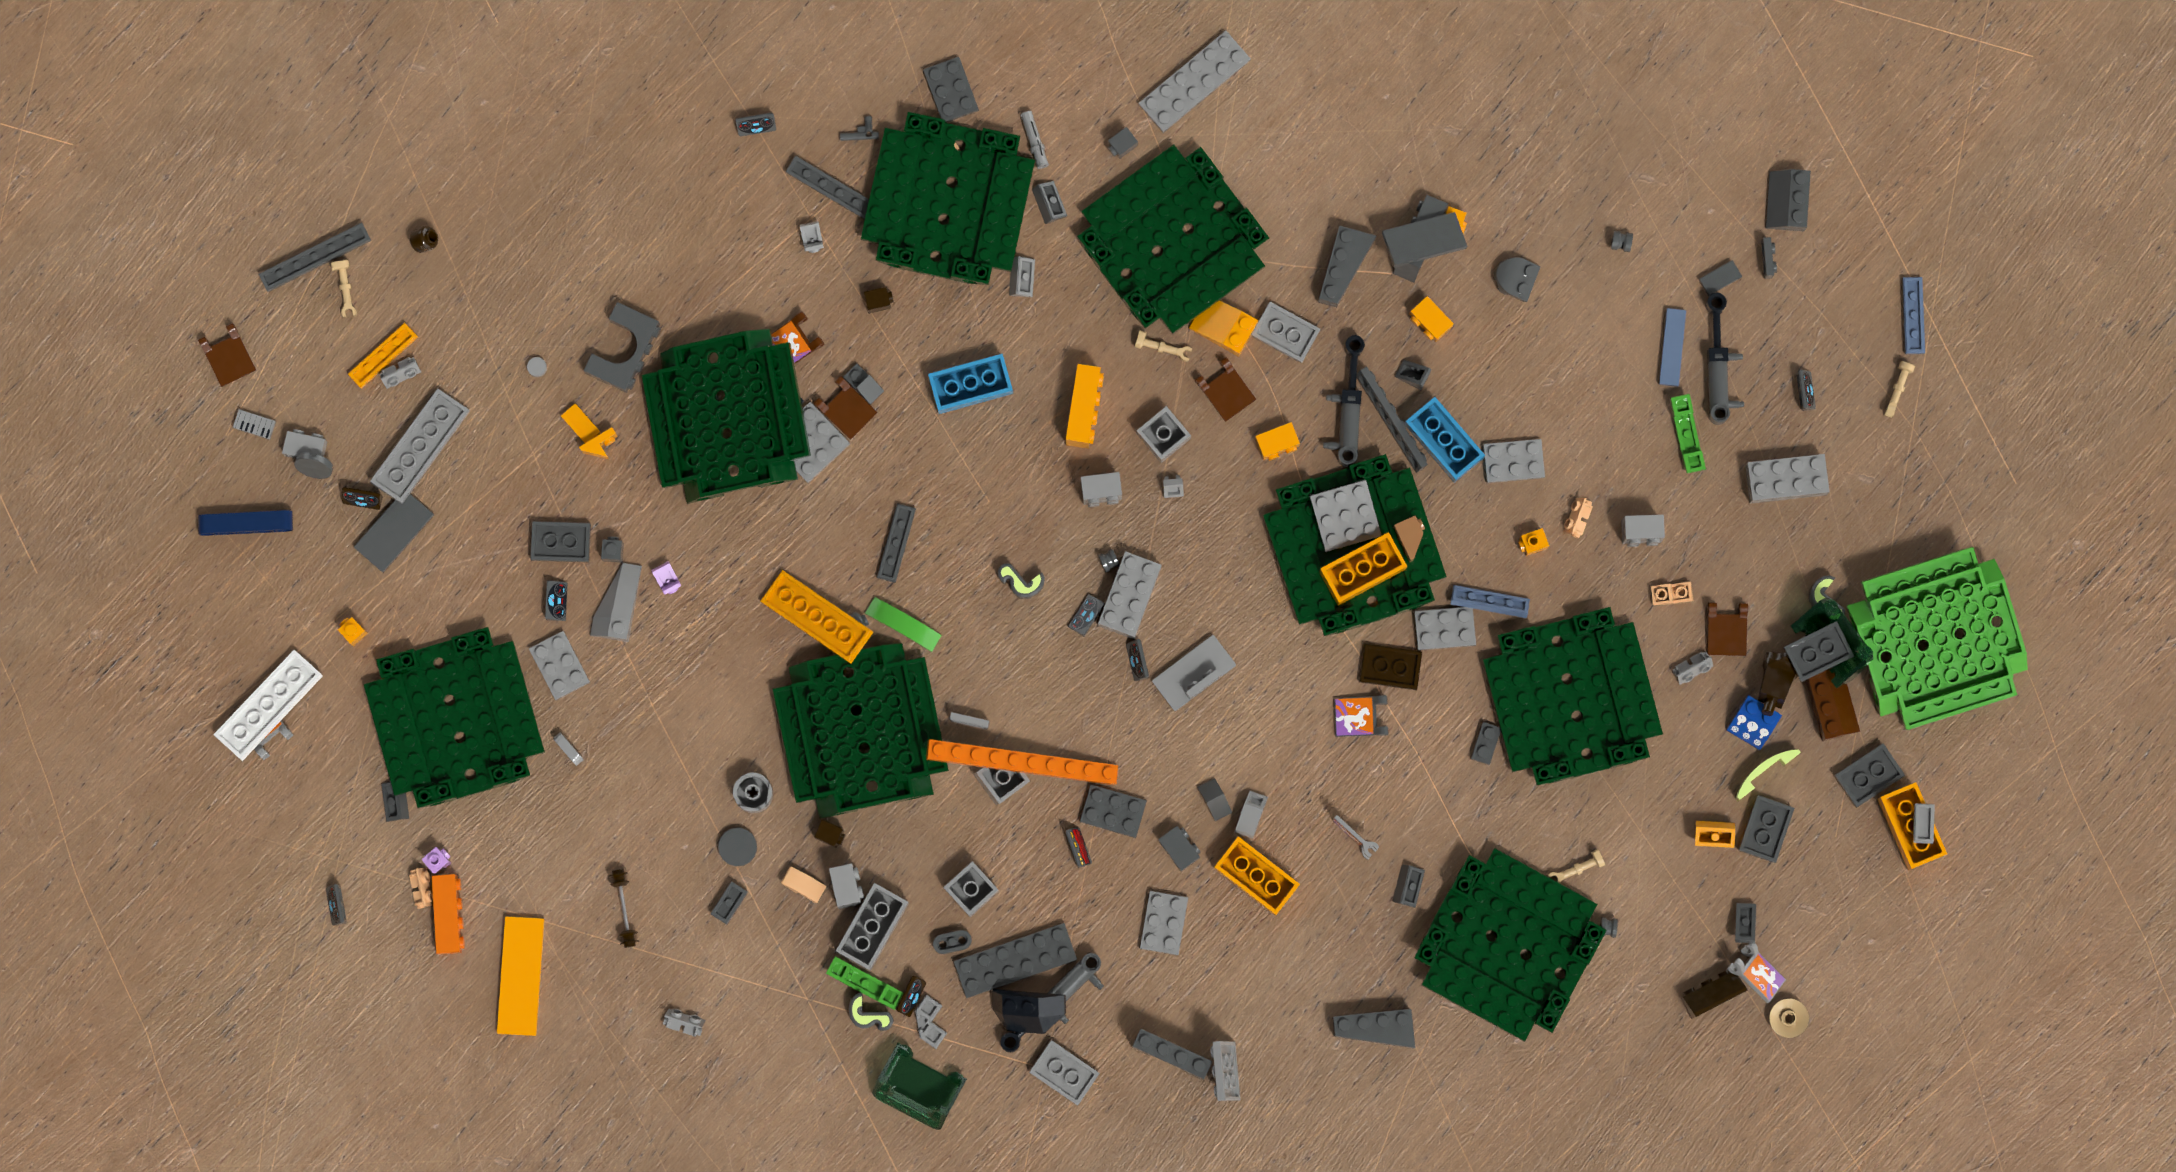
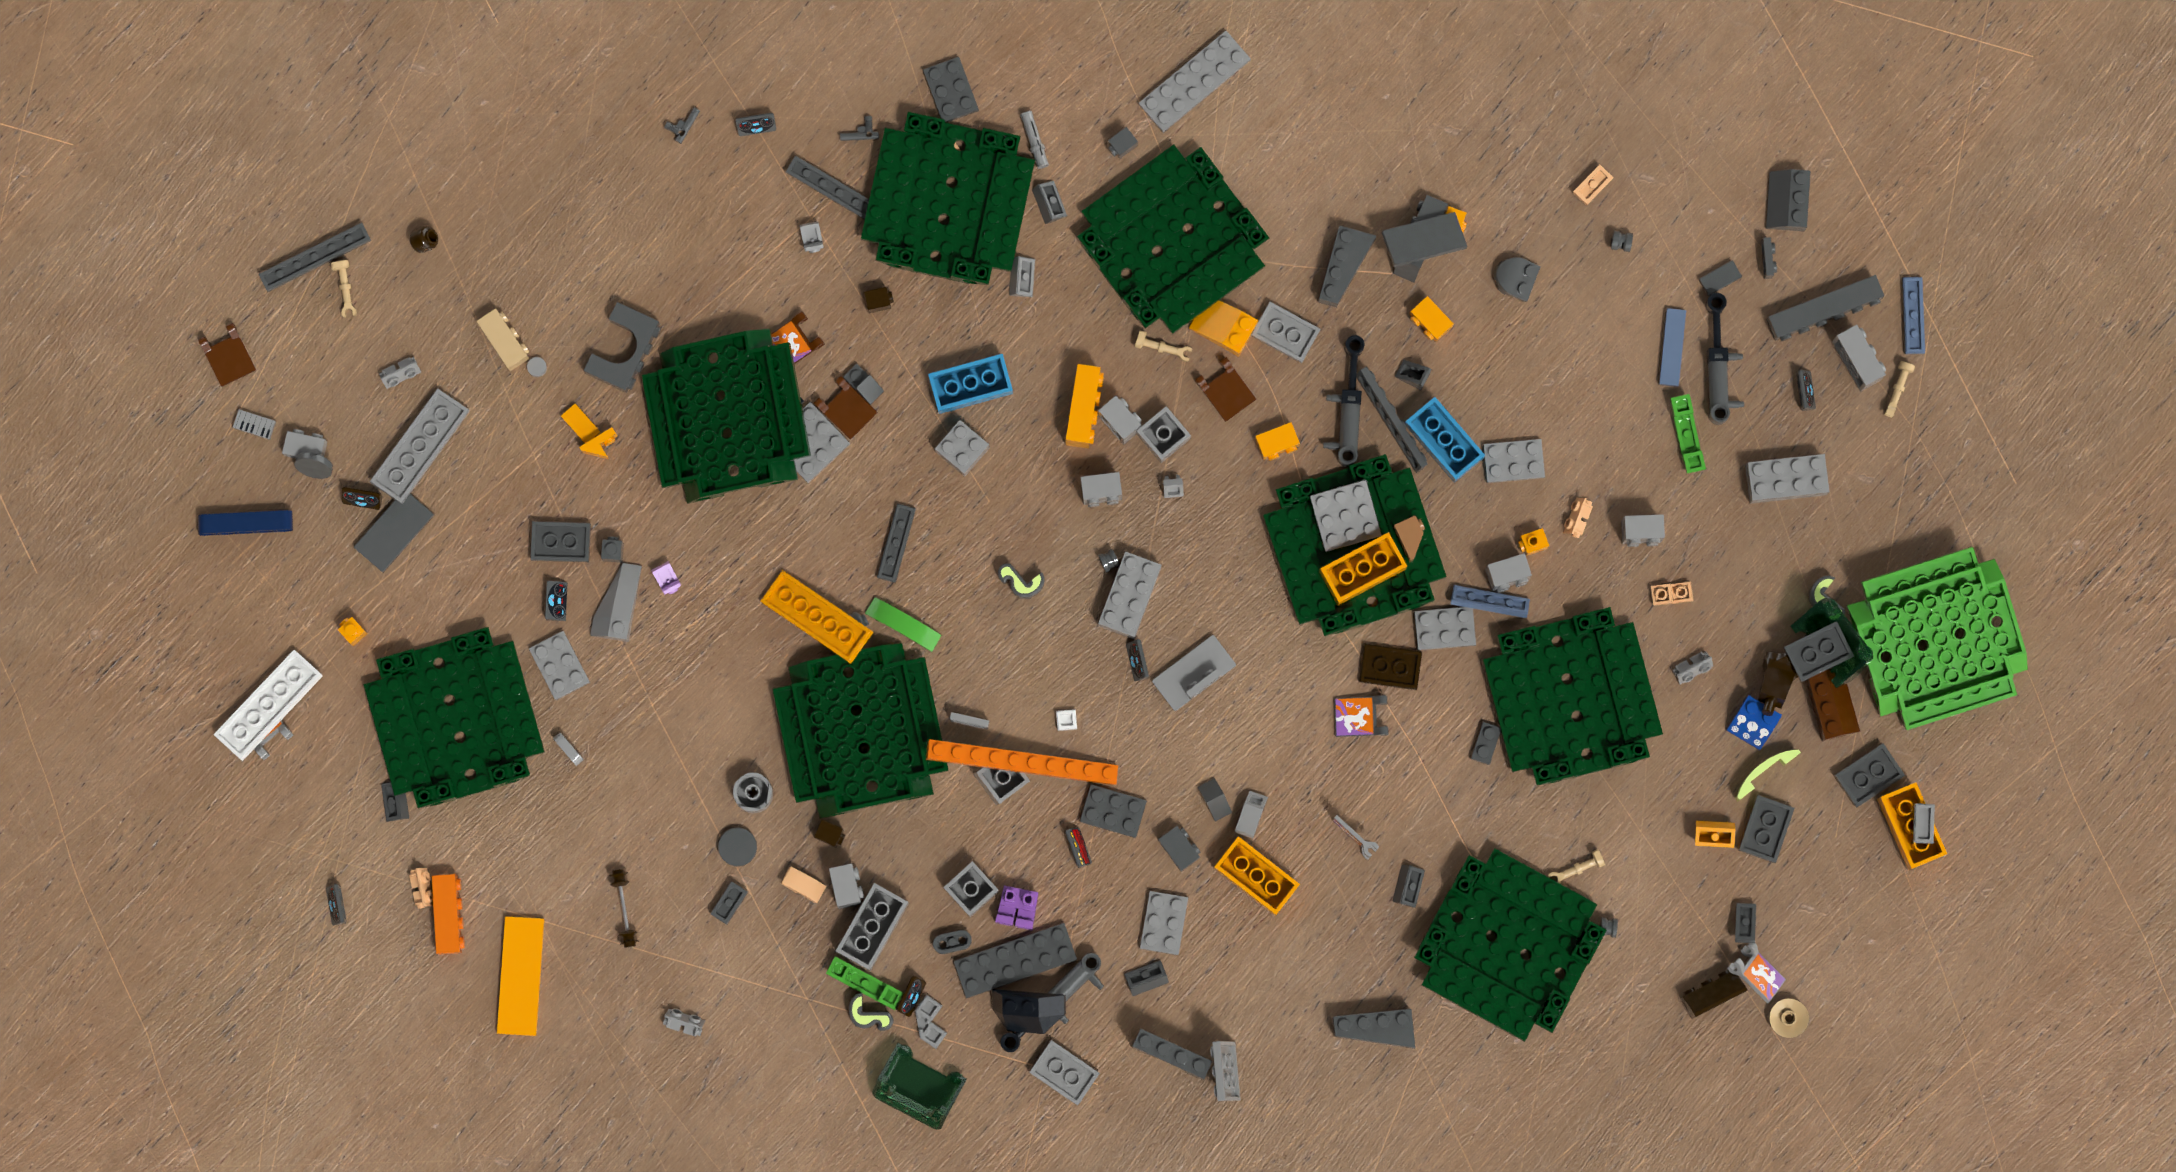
light orange tile [348,322,418,389] -> none
lavender bracket [422,847,451,874] -> none
slope [1068,594,1105,637] -> none
reddish brown flag [1707,603,1748,656] -> none
none -> tan brick [477,309,529,371]
none -> dark grey hose [664,107,700,144]
none -> light grey brick [935,420,990,477]
none -> medium lavender hips [995,886,1038,930]
none -> white tile [1056,710,1077,731]
none -> light grey brick [1098,396,1142,445]
none -> dark grey slope [1124,960,1169,996]
none -> light grey brick [1485,553,1532,593]
none -> light nougat plate [1573,164,1614,206]
none -> dark grey brick [1766,275,1884,342]
none -> light grey brick [1832,325,1886,392]

